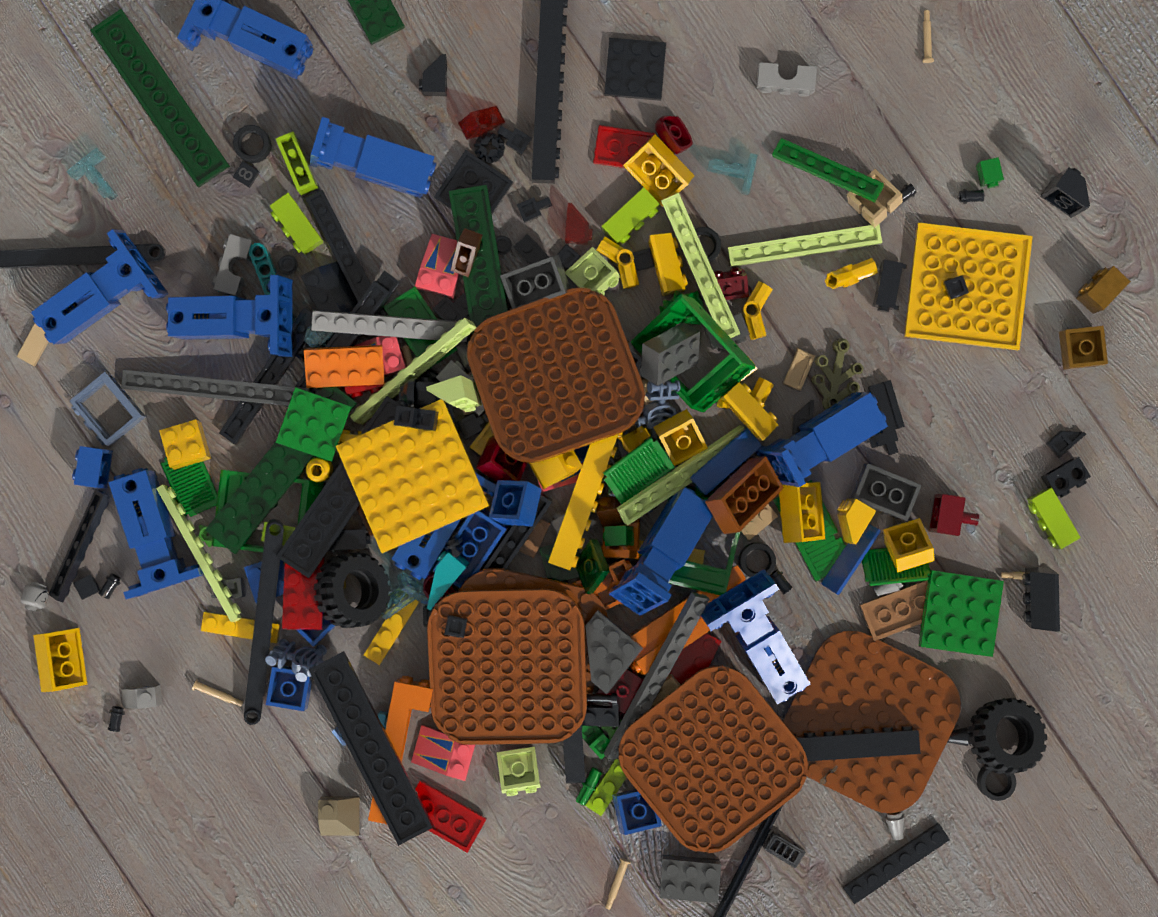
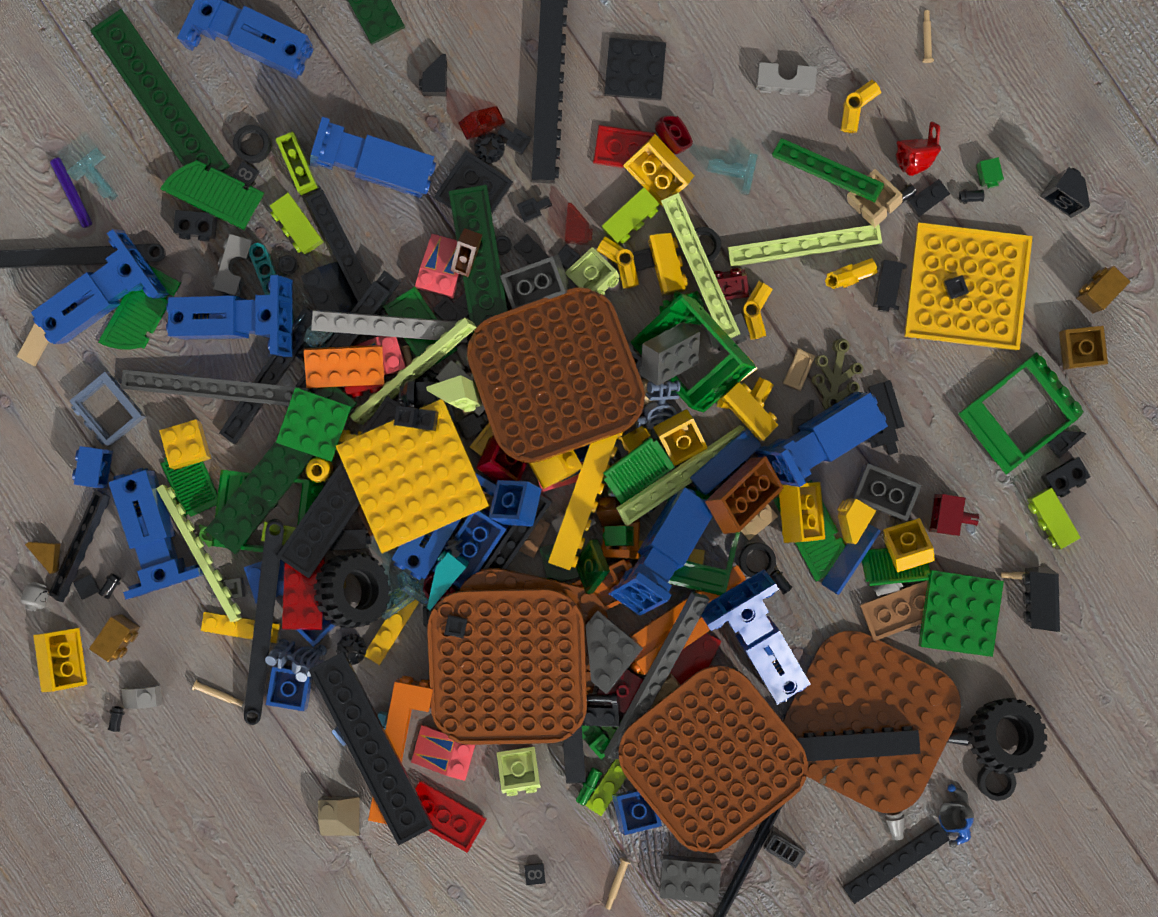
none -> pearl gold slope [25,542,61,574]
none -> dark purple axle [50,157,92,228]
none -> pearl gold brick [89,614,140,662]
none -> green piece [98,265,181,350]
none -> green piece [160,160,264,230]
none -> black brick [173,210,218,242]
none -> black gear [336,634,367,665]
none -> black tile [524,863,546,885]
none -> yellow piece [840,80,882,133]
none -> red piece [896,121,941,176]
none -> black plate [907,179,950,217]
none -> dark grey piece [939,784,974,848]
none -> green window [958,352,1084,474]

